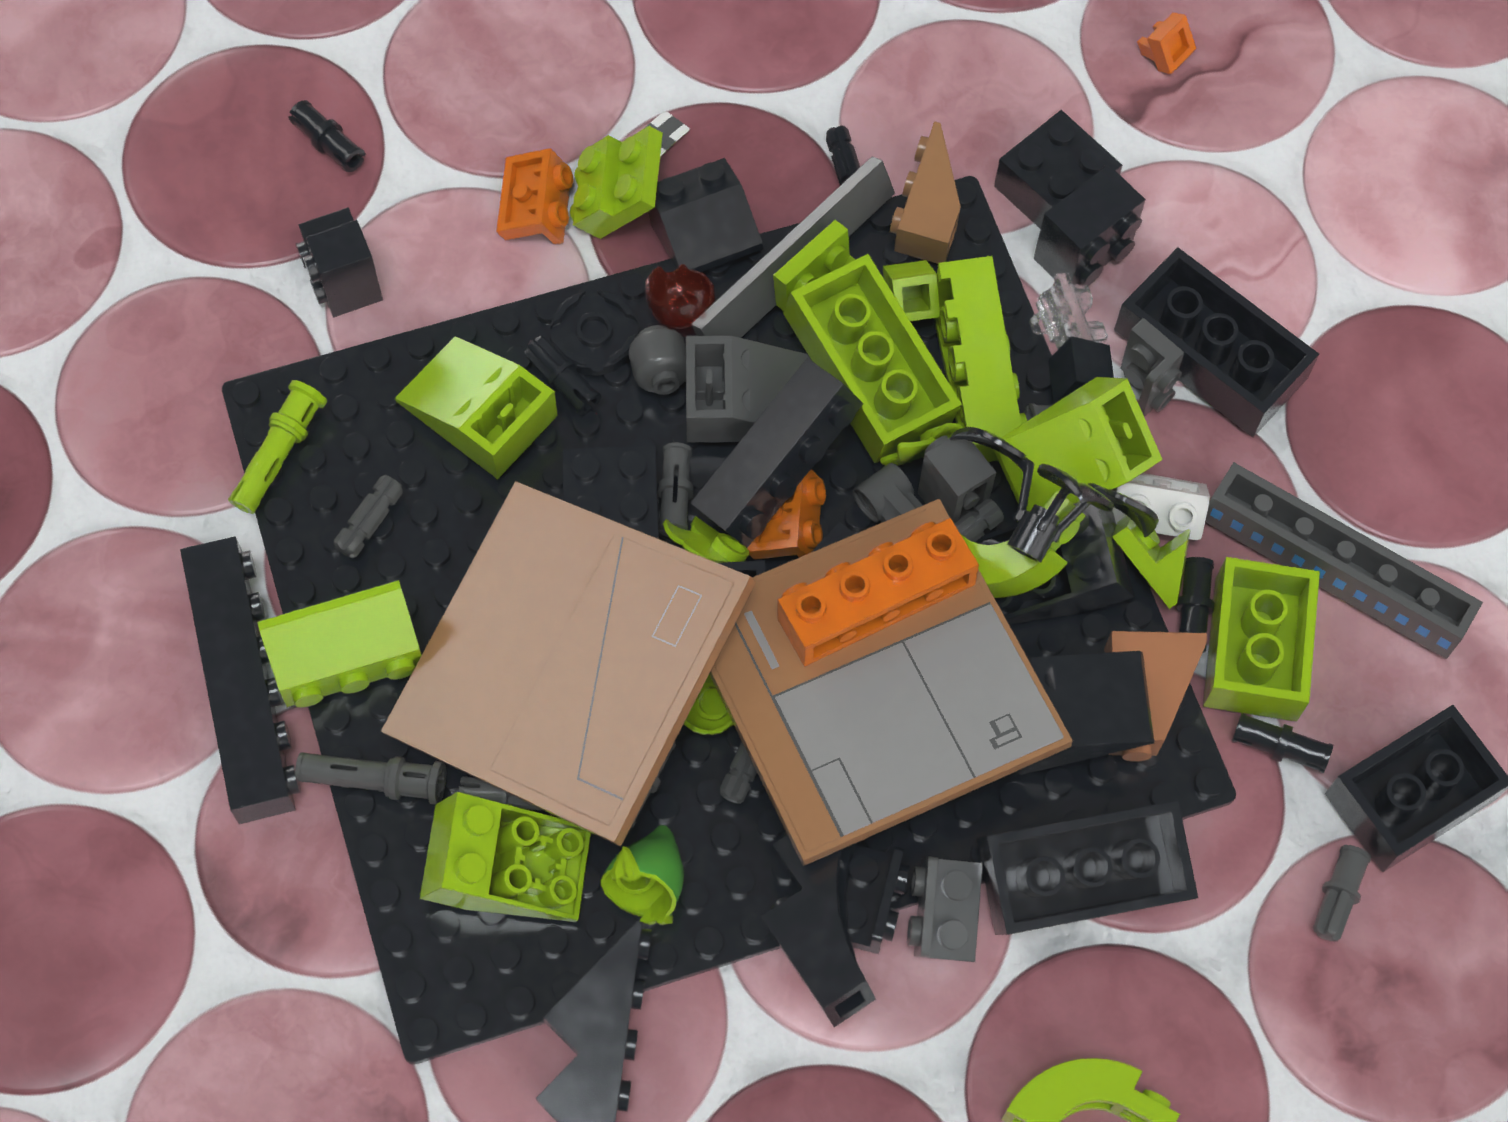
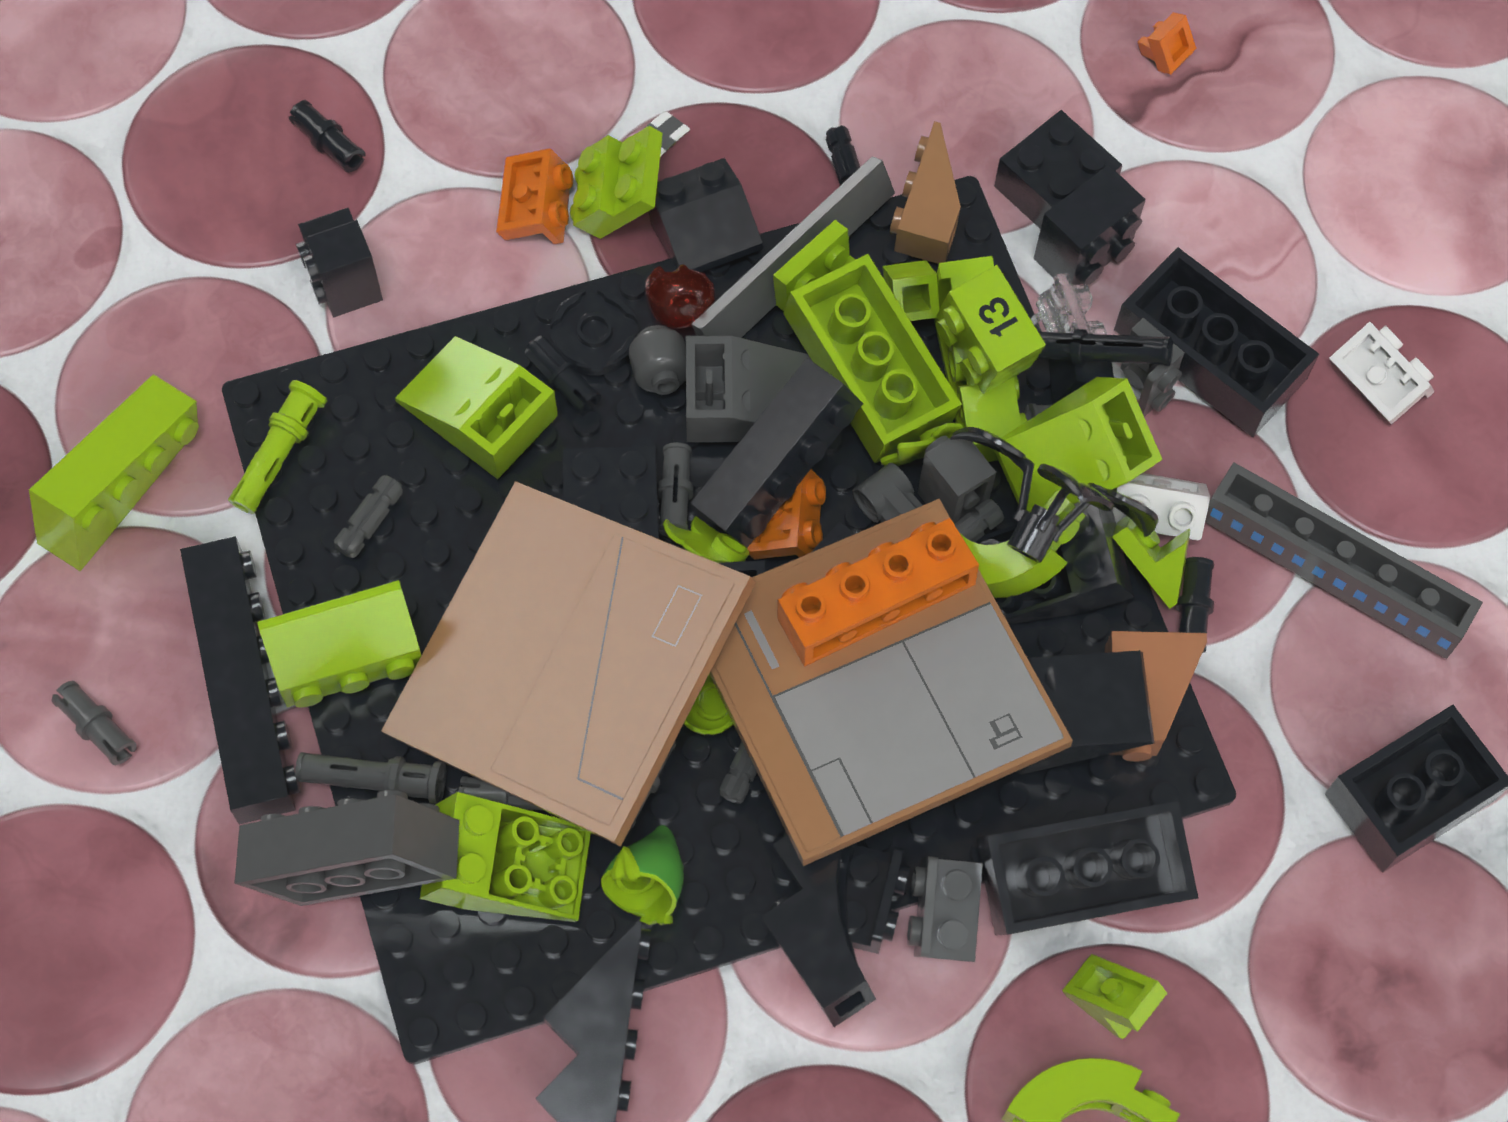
lime brick [1203,557,1320,722] -> none
black pin [1232,713,1334,773] -> none
dark grey axle [1313,845,1372,942] -> none
none -> lime wedge [29,374,199,571]
none -> dark grey pin [52,681,137,766]
none -> dark grey brick [234,790,459,906]
none -> lime brick [936,265,1046,394]
none -> black pin [1036,329,1173,366]
none -> lime slope [1062,954,1167,1039]
none -> white bracket [1329,322,1434,425]

